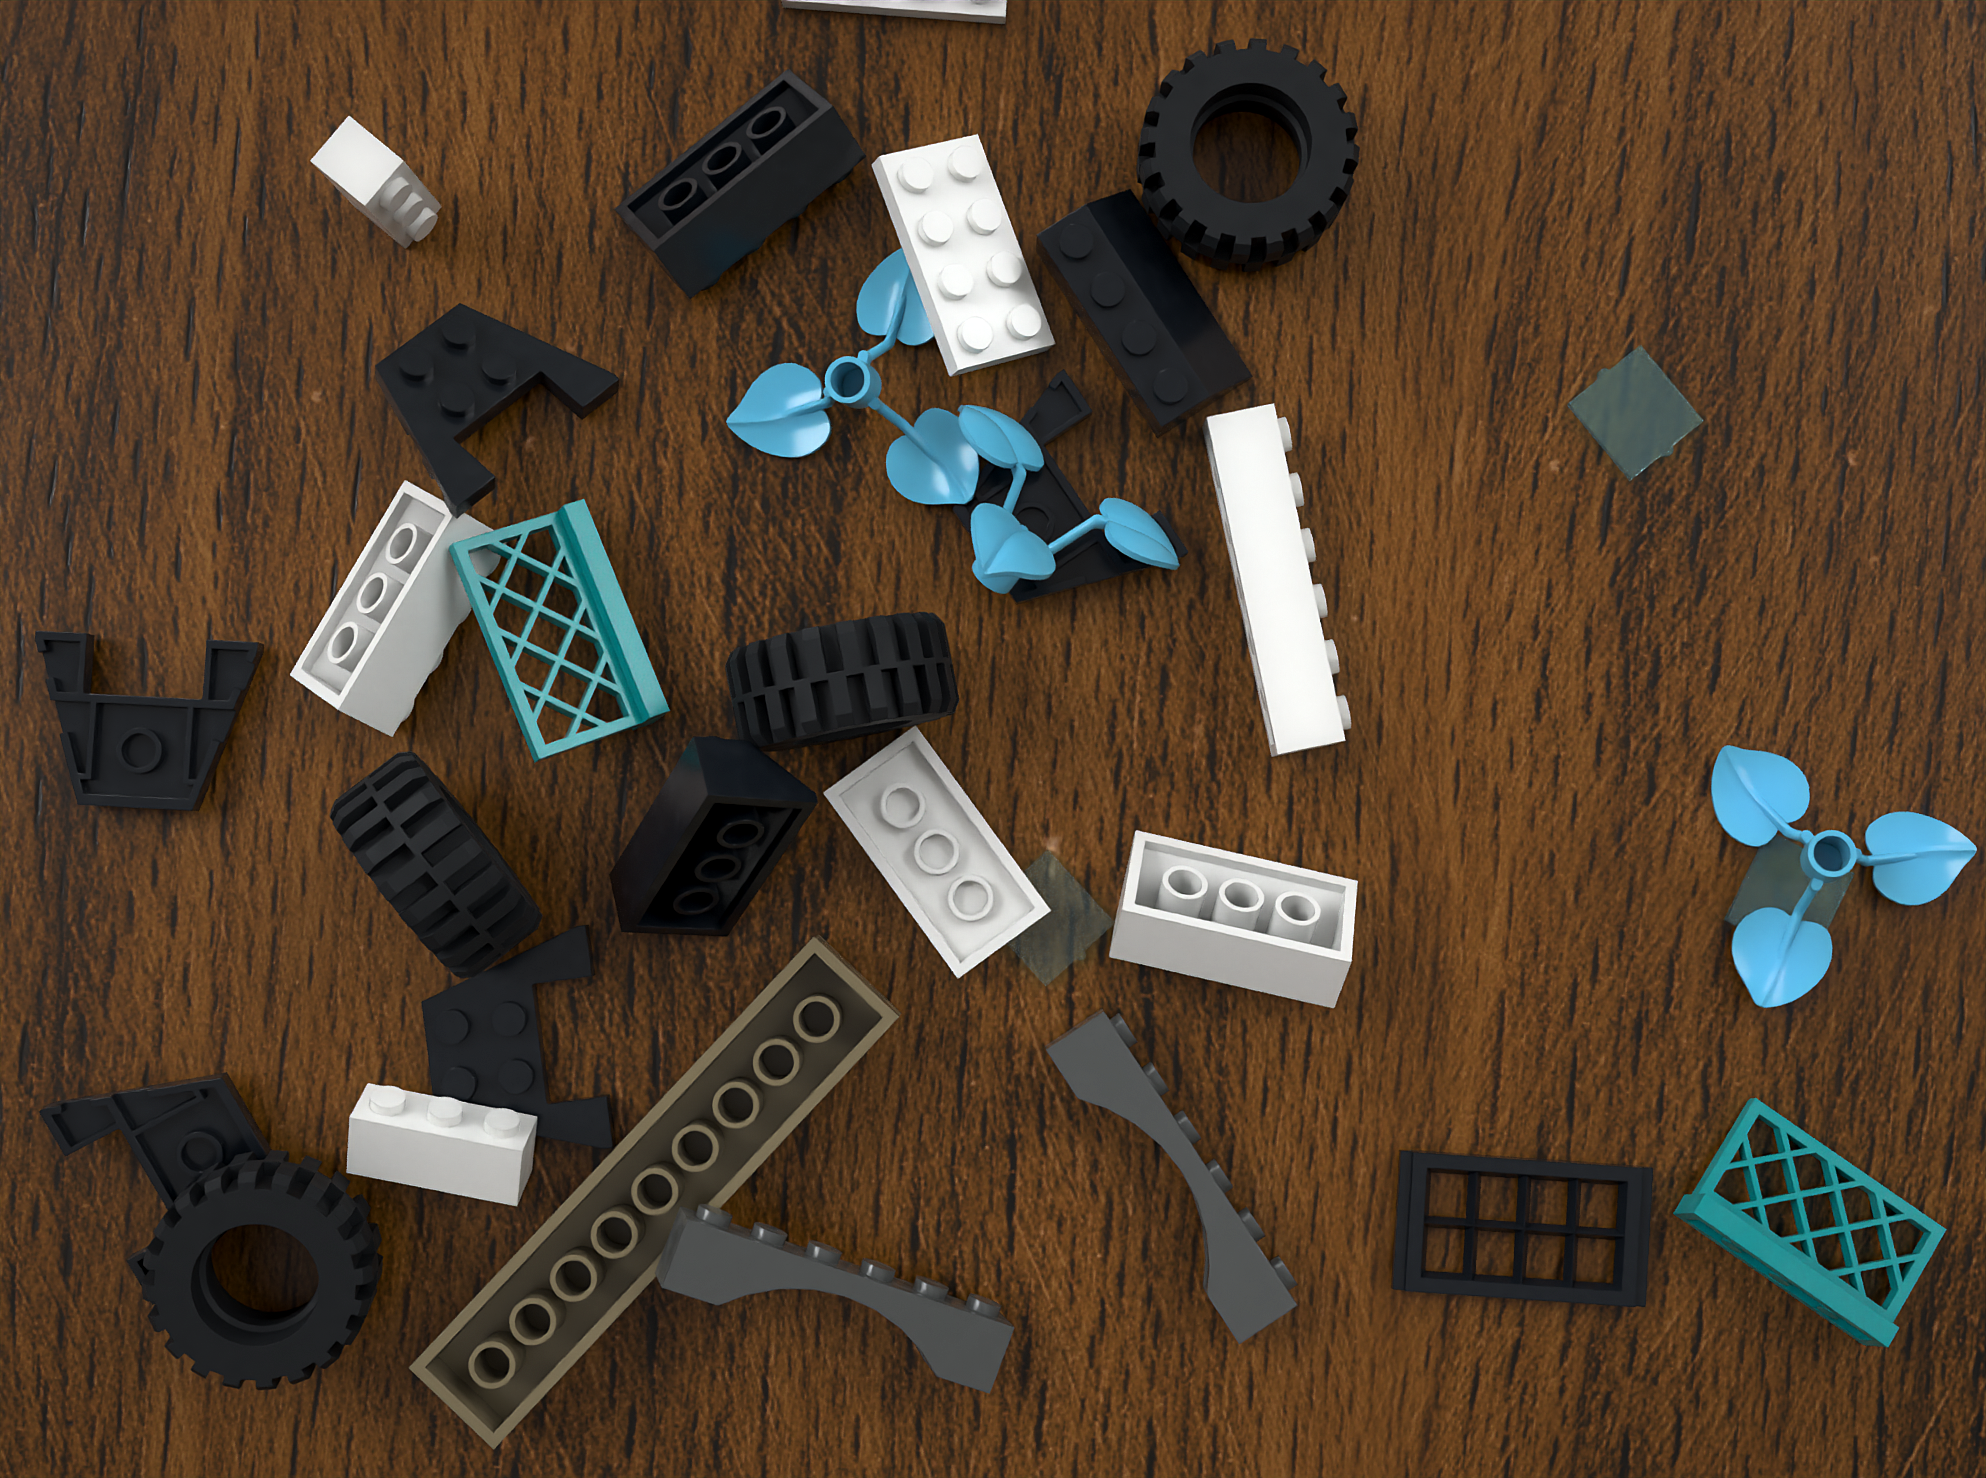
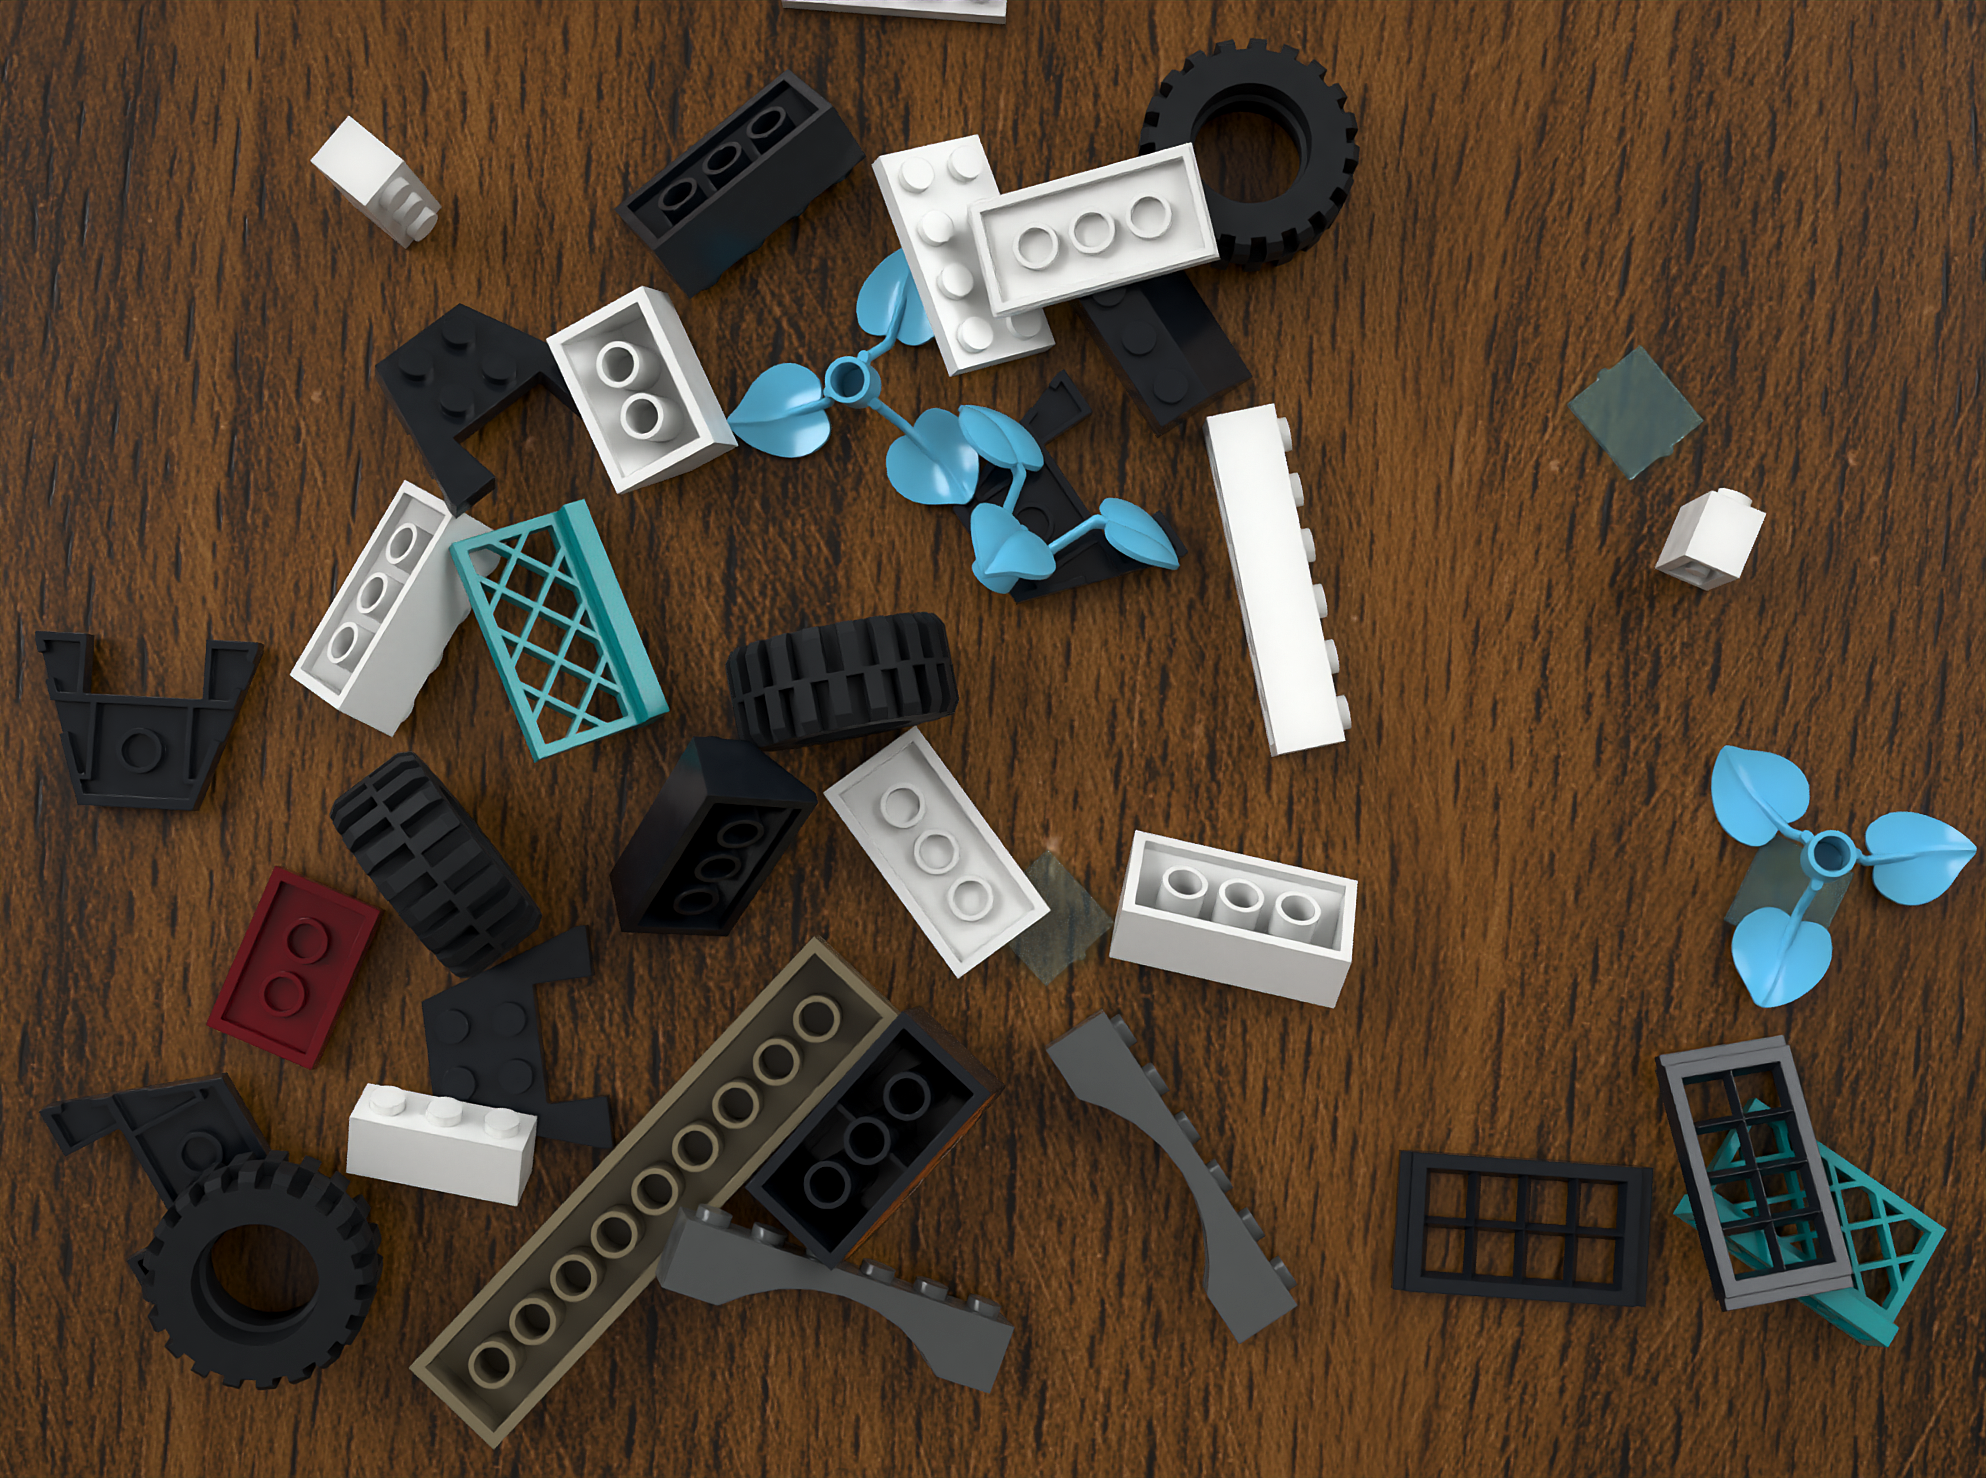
none -> dark red plate [206,866,386,1070]
none -> white slope [546,286,738,494]
none -> black brick [745,1005,1006,1271]
none -> white tile [966,142,1220,320]
none -> black piece [1654,1035,1854,1312]
none -> white brick [1655,488,1766,591]

